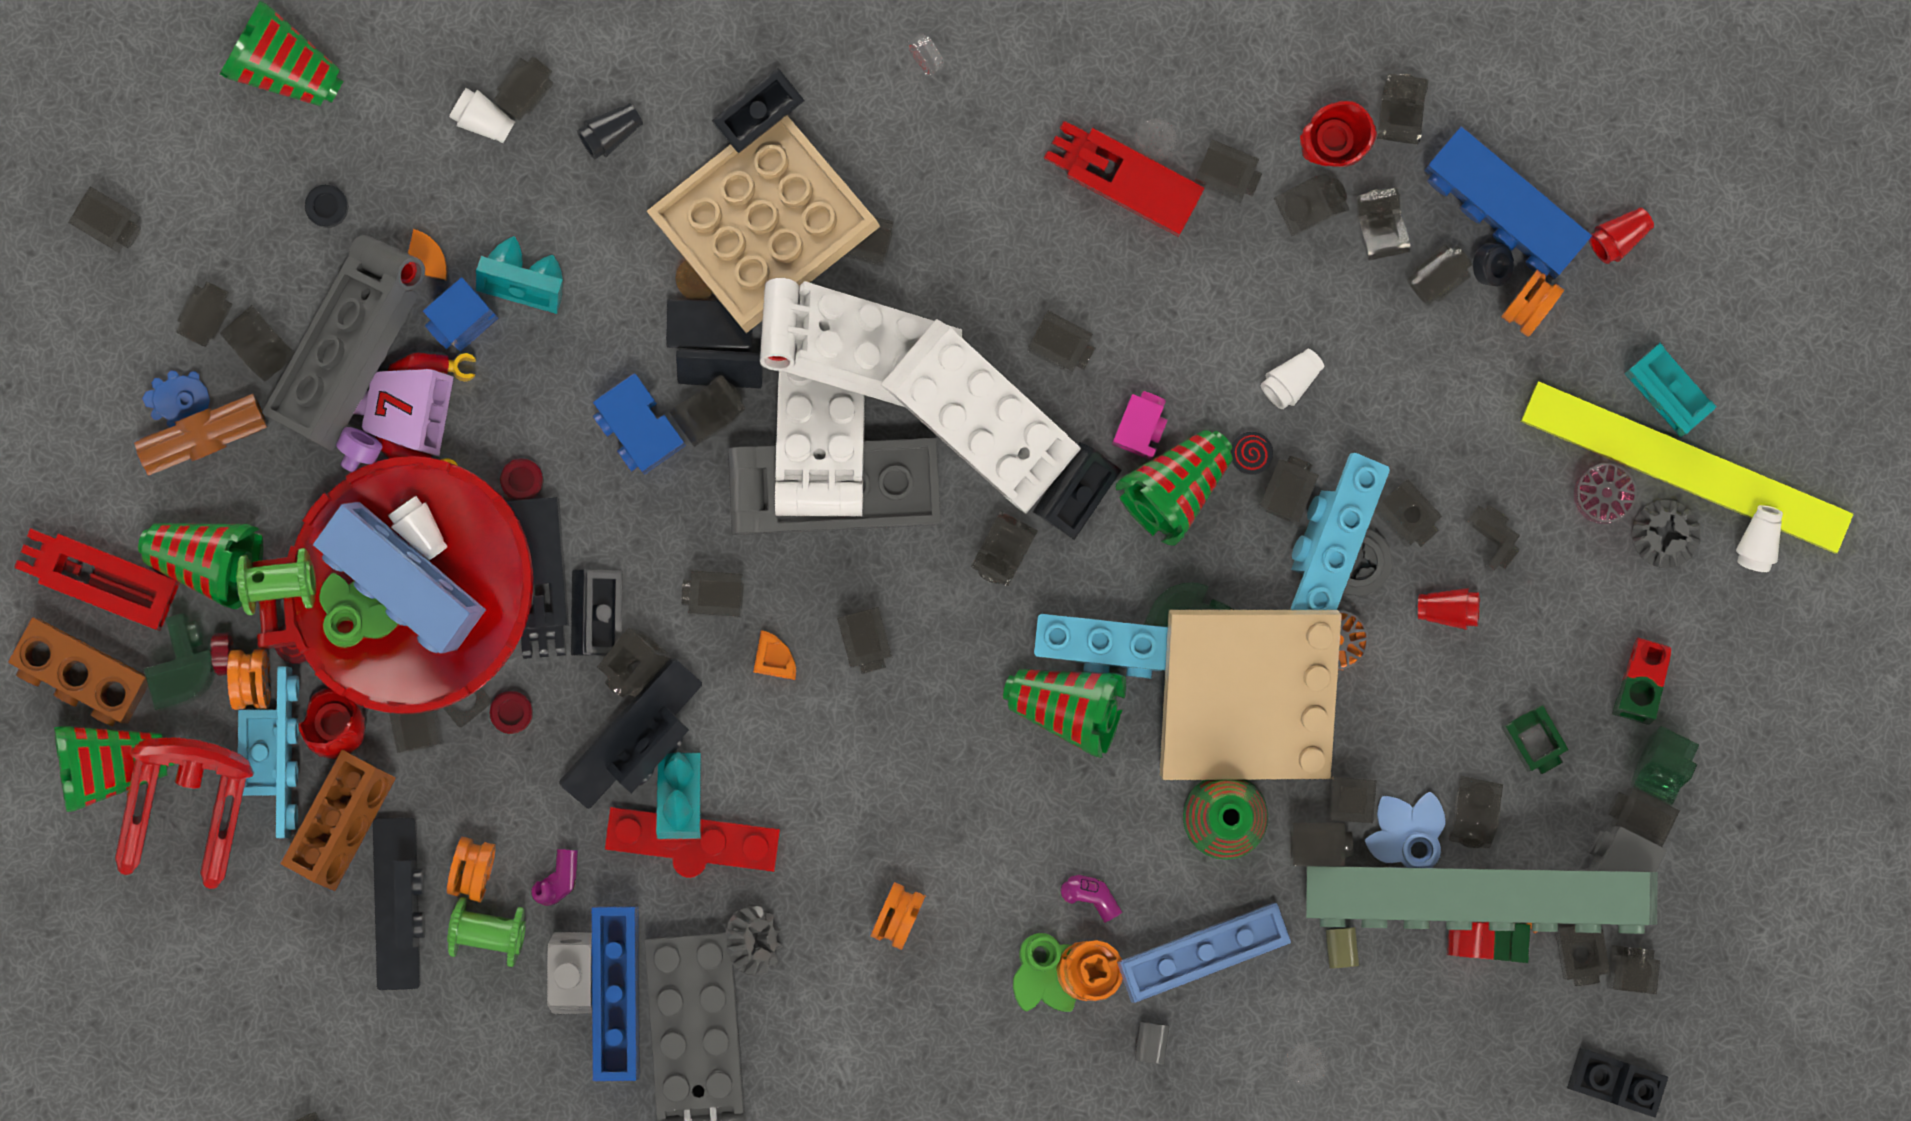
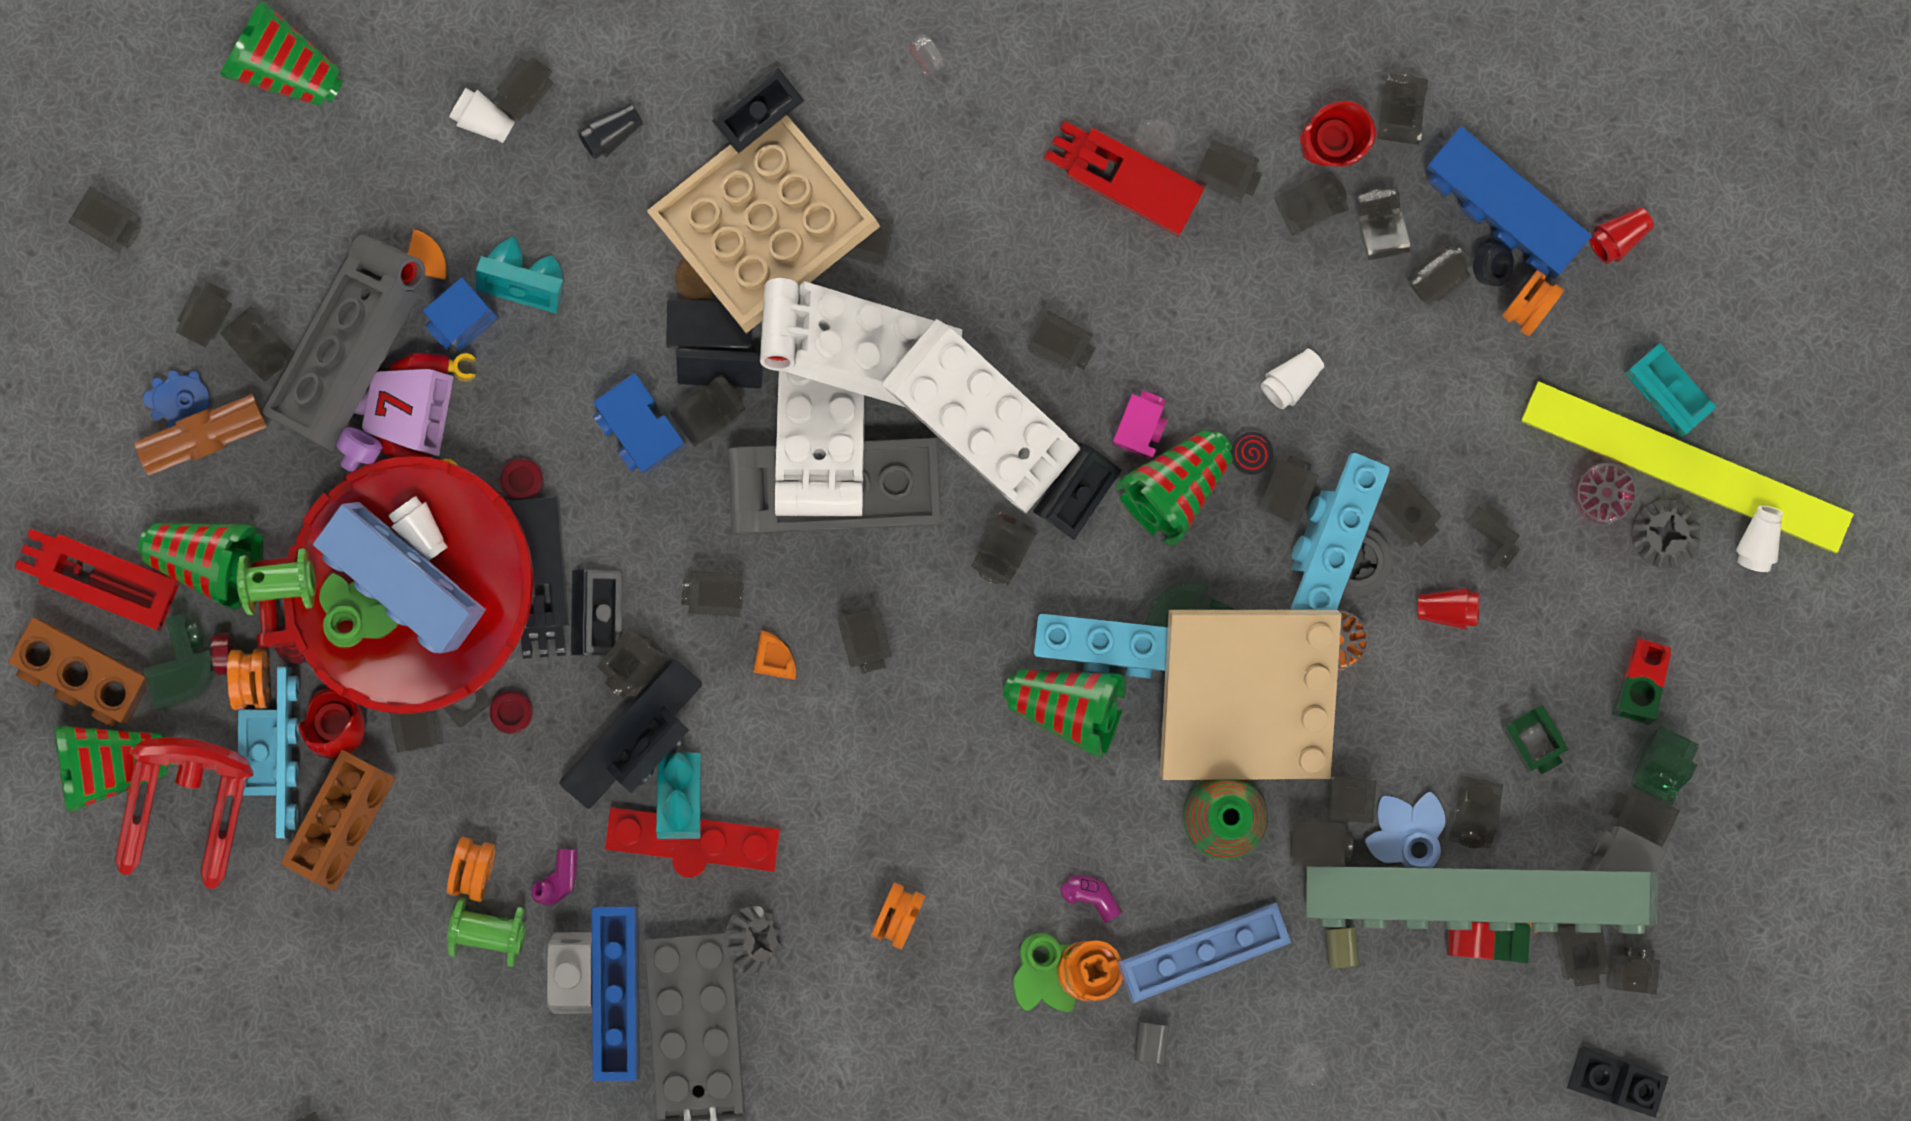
black tile [305,184,349,228] -> none
black bracket [373,818,425,990] -> none

